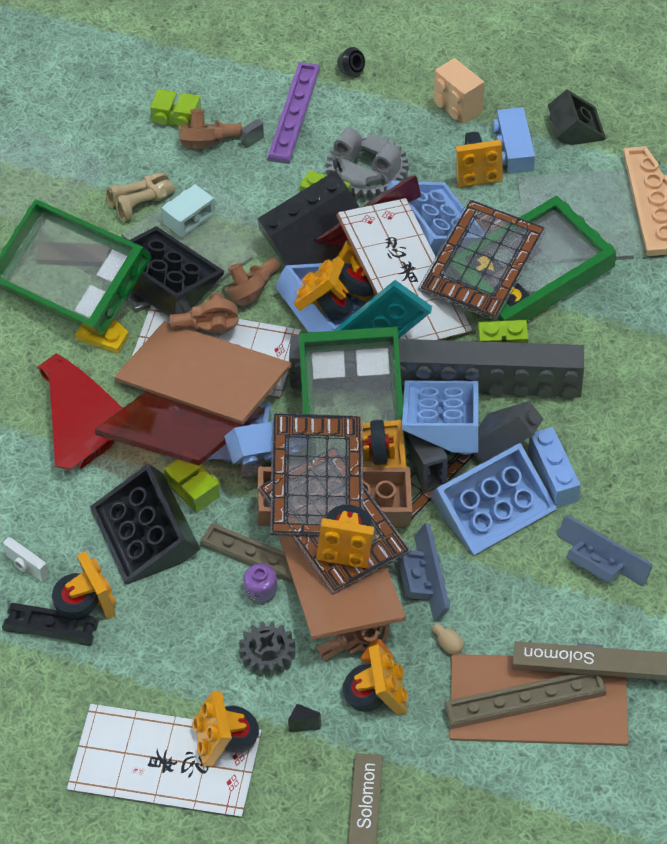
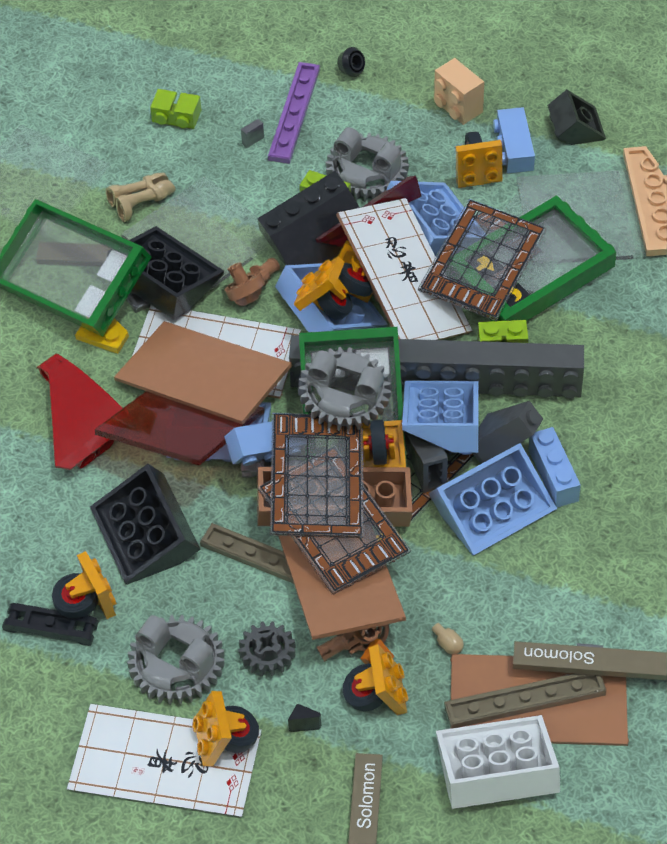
white plate [3,537,49,582] -> none
light aqua brick [161,184,215,238] -> none
lime piece [164,453,220,513] -> none
nougat pin [170,293,239,334] -> none
nougat pin [179,109,242,149] -> none
medium lavender head [243,564,278,602] -> none
light orange plate [316,504,374,568] -> none
teal plate [334,280,432,339] -> none
sand blue bracket [397,523,450,621] -> none
sand blue bracket [557,515,653,586] -> none
none -> light grey piece [127,615,225,705]
none -> light grey piece [298,347,391,431]
none -> white slope [436,715,560,809]

